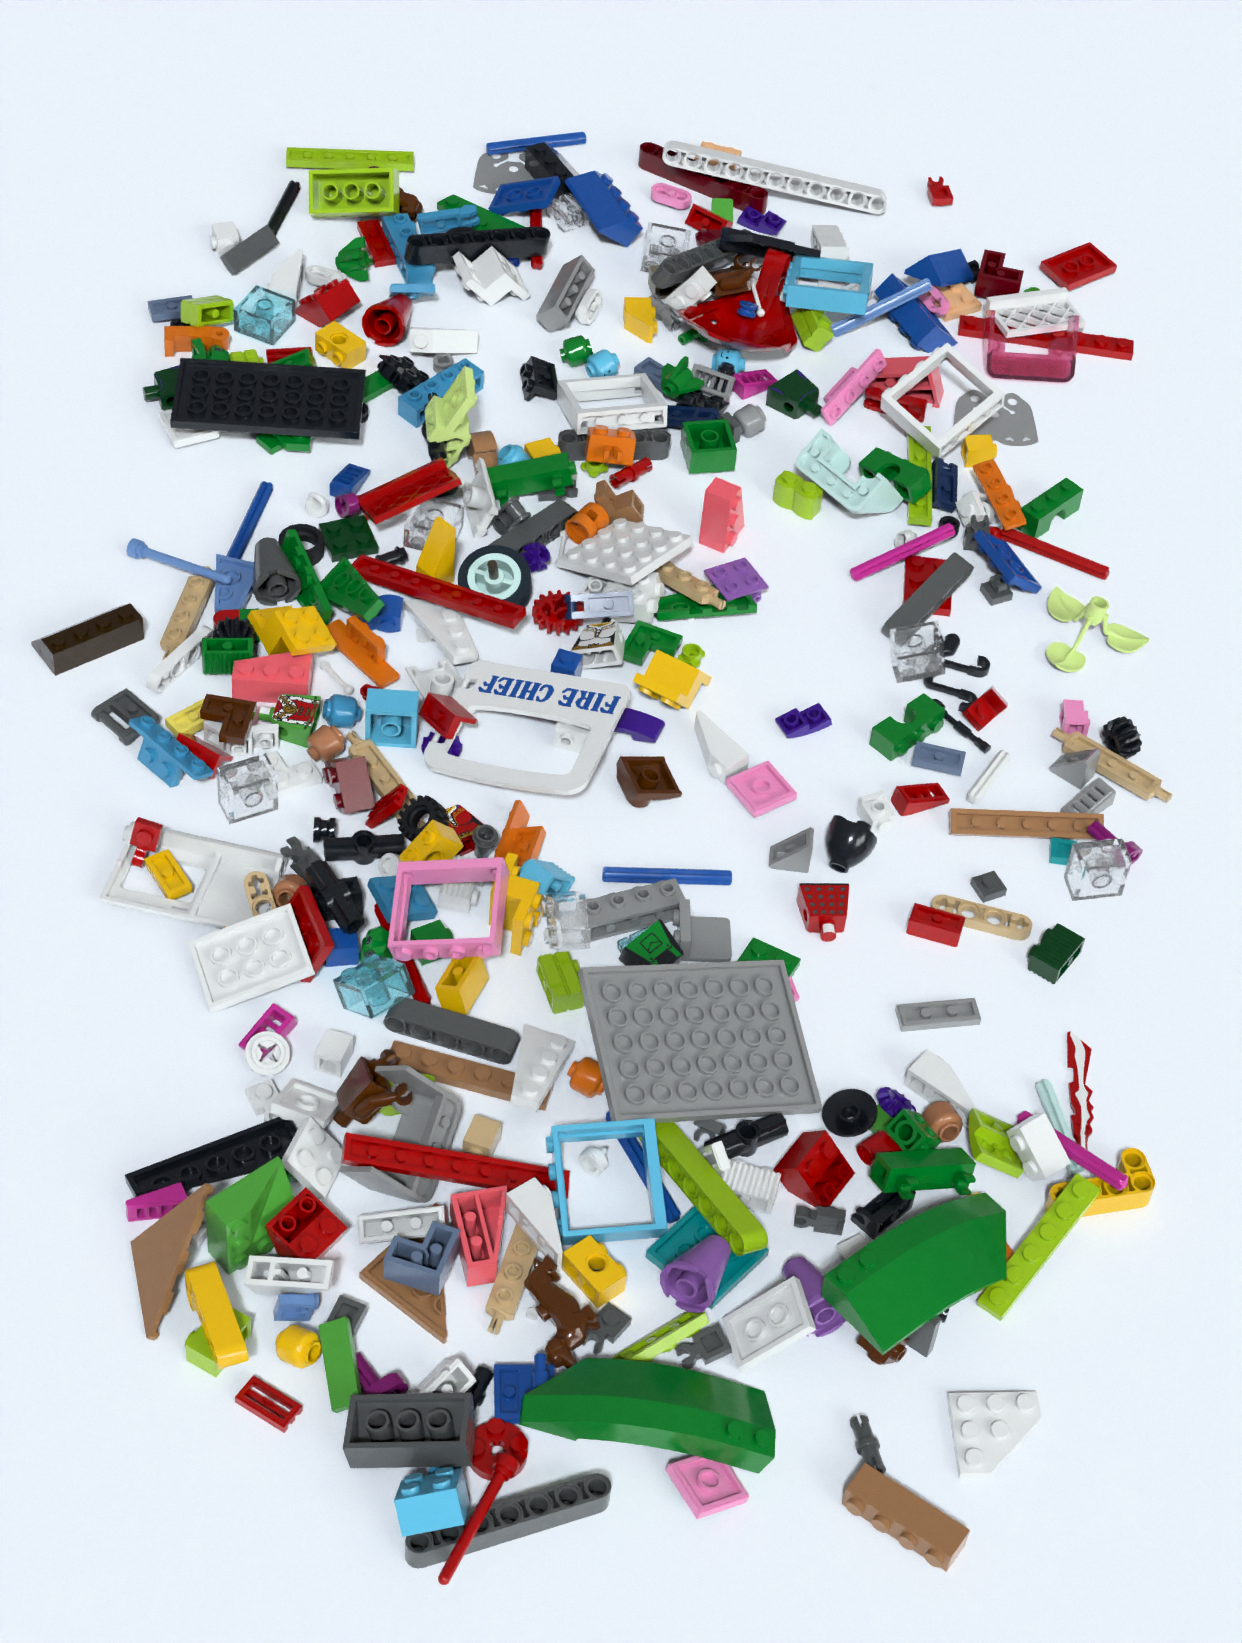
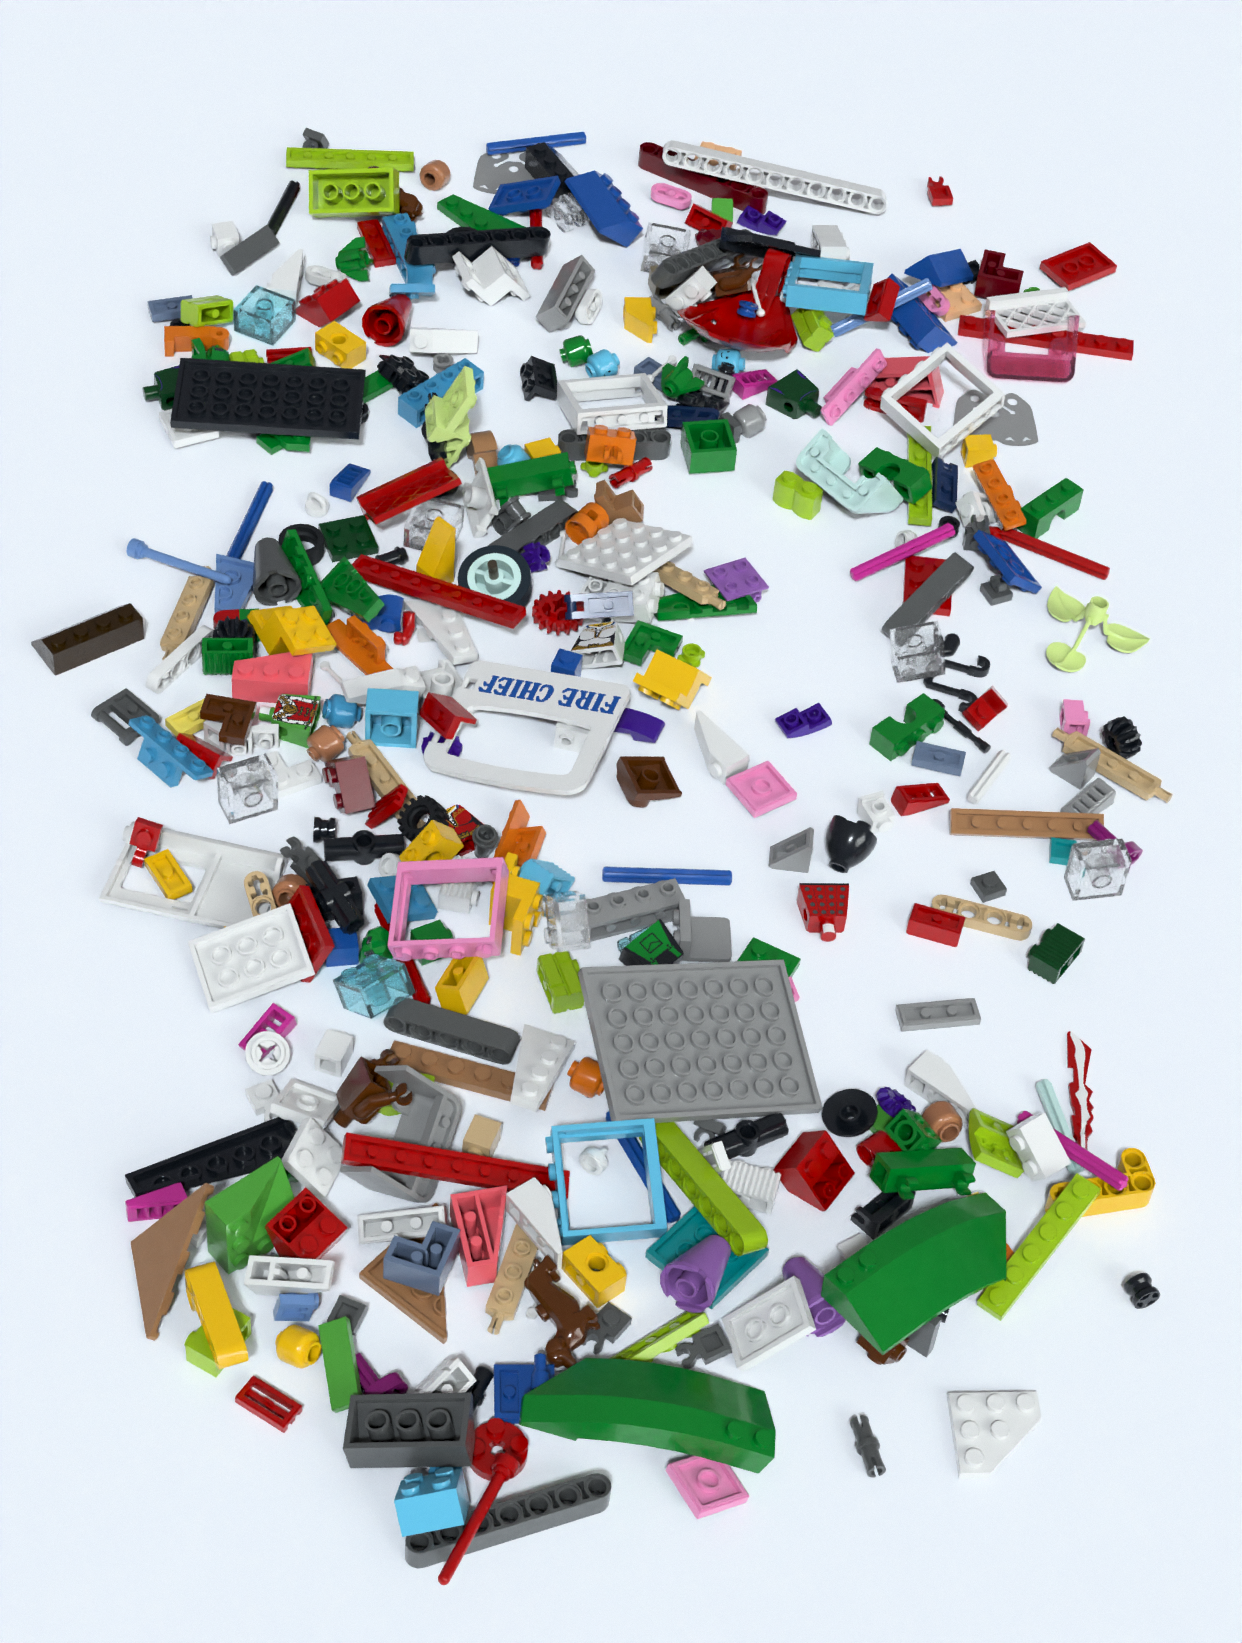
magenta piece [335,492,361,517] -> none
dark azure hinge [417,204,480,234] -> none
coral wedge [699,477,745,553] -> none
dark grey plate [794,1206,846,1236] -> none
medium nougat brick [842,1463,970,1572] -> none
none -> dark grey tile [302,127,330,149]
none -> white slope [340,668,426,704]
none -> red arm [393,611,415,646]
none -> nougat head [419,159,451,191]
none -> white hinge [647,355,677,382]
none -> red slope [864,278,900,322]
none -> black wheel [1124,1273,1161,1309]

